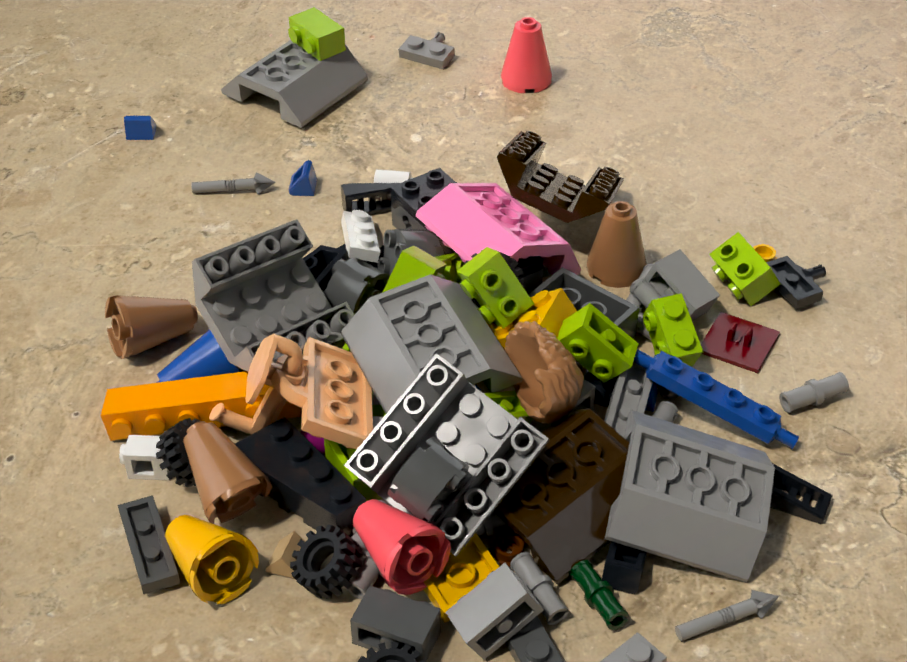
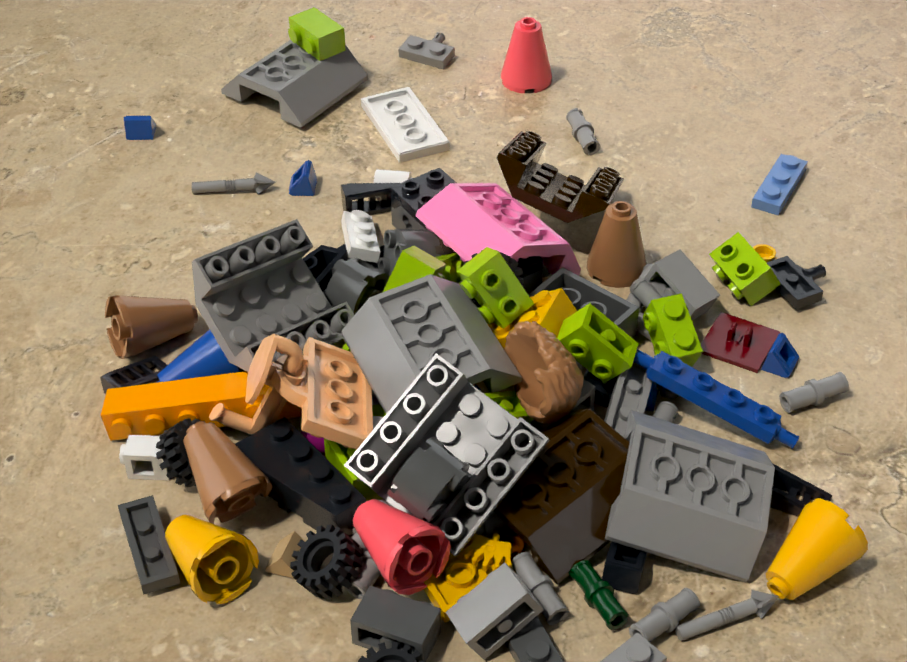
none -> black slope [100,356,167,394]
none -> white tile [361,87,450,163]
none -> yellow piece [463,533,512,571]
none -> light grey pin [566,108,600,155]
none -> light grey pin [629,588,700,642]
none -> medium blue plate [751,154,808,216]
none -> blue slope [761,333,799,378]
none -> yellow cone [766,498,868,600]

